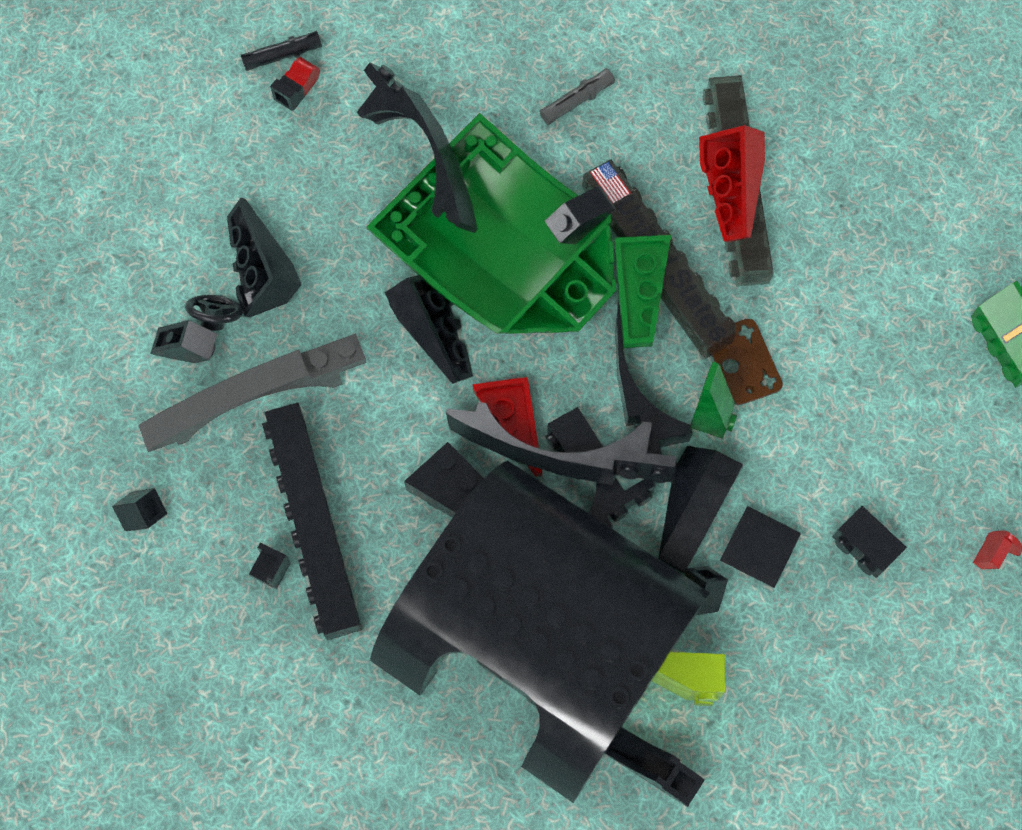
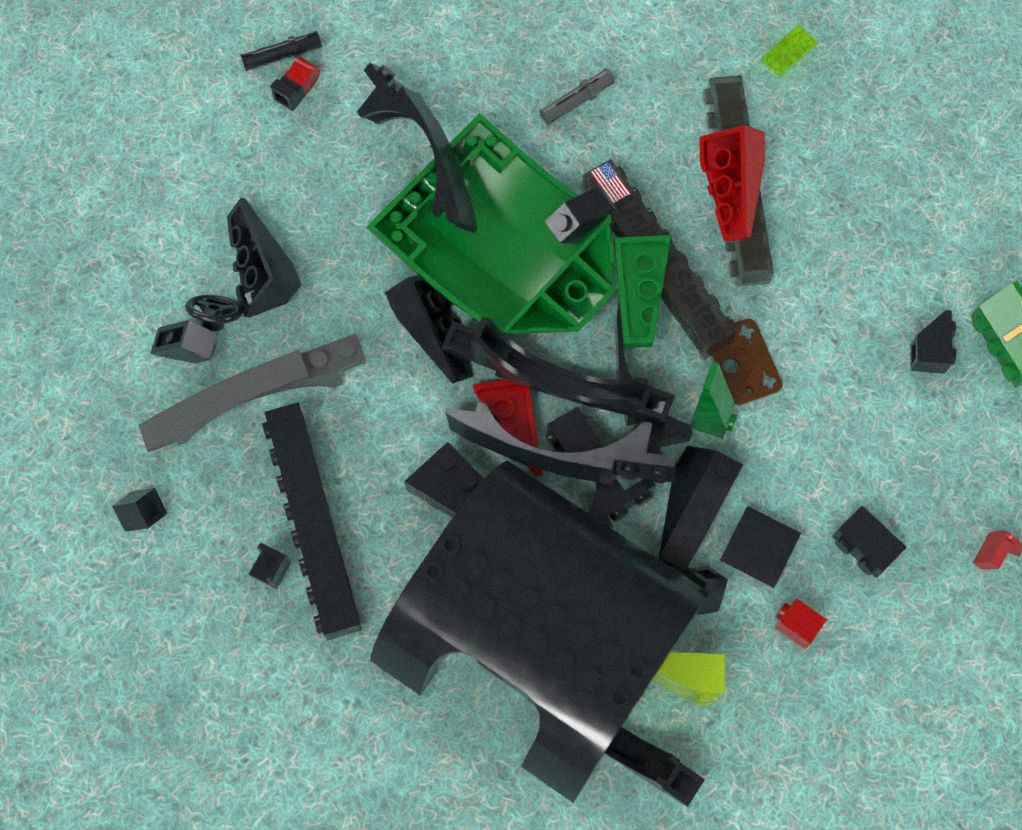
none -> black slope [442,316,675,423]
none -> clear neon green tile [761,25,818,78]
none -> red brick [775,598,827,649]
none -> black slope [910,310,956,374]

